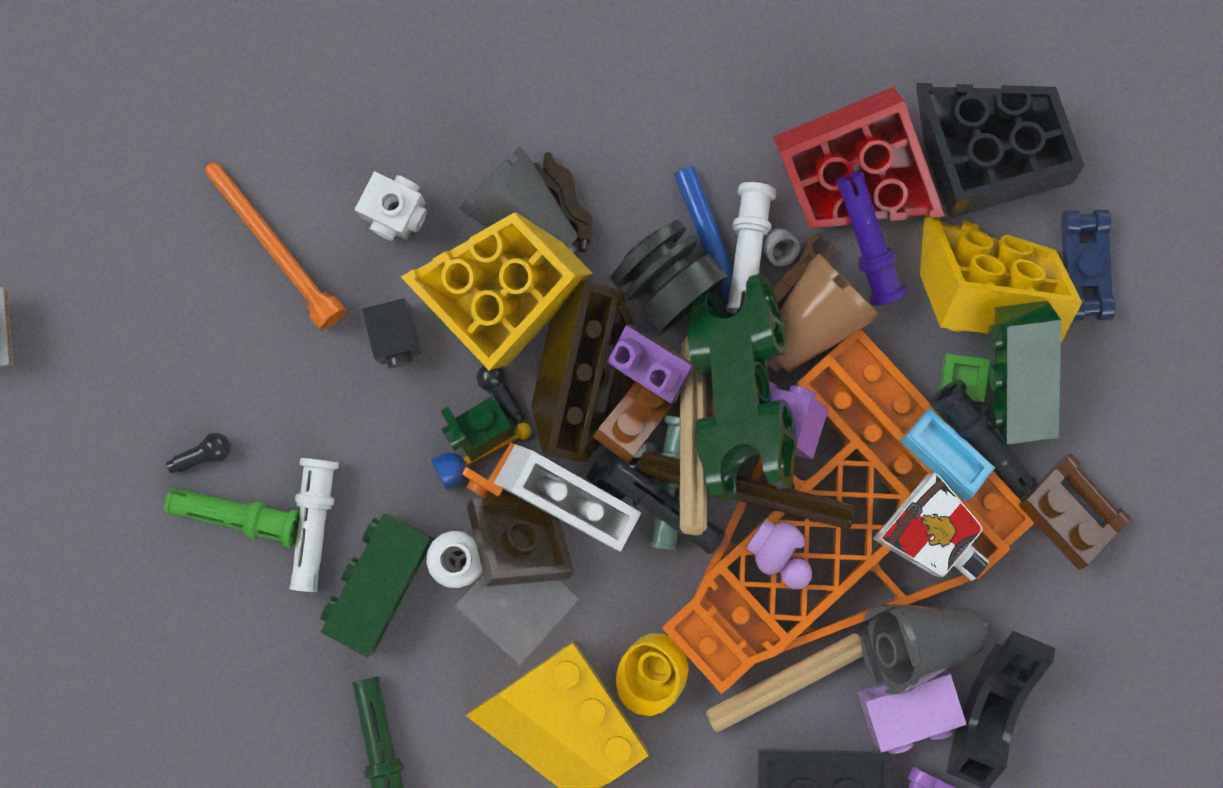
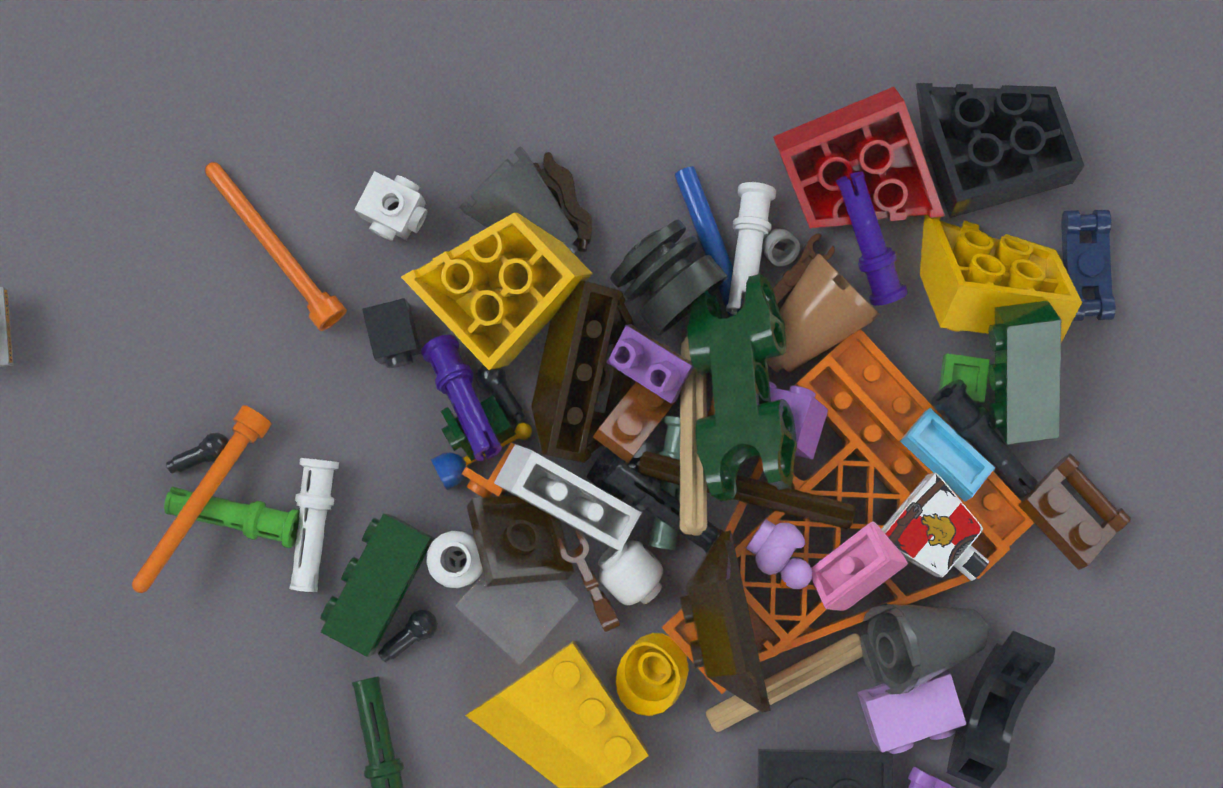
none -> orange piece [132,405,272,593]
none -> black piece [378,610,438,662]
none -> dark purple pin [421,334,502,461]
none -> reddish brown piece [557,530,620,632]
none -> white head [598,540,663,605]
none -> dark brown wedge [680,530,771,713]
none -> bright pink slope [811,522,908,611]

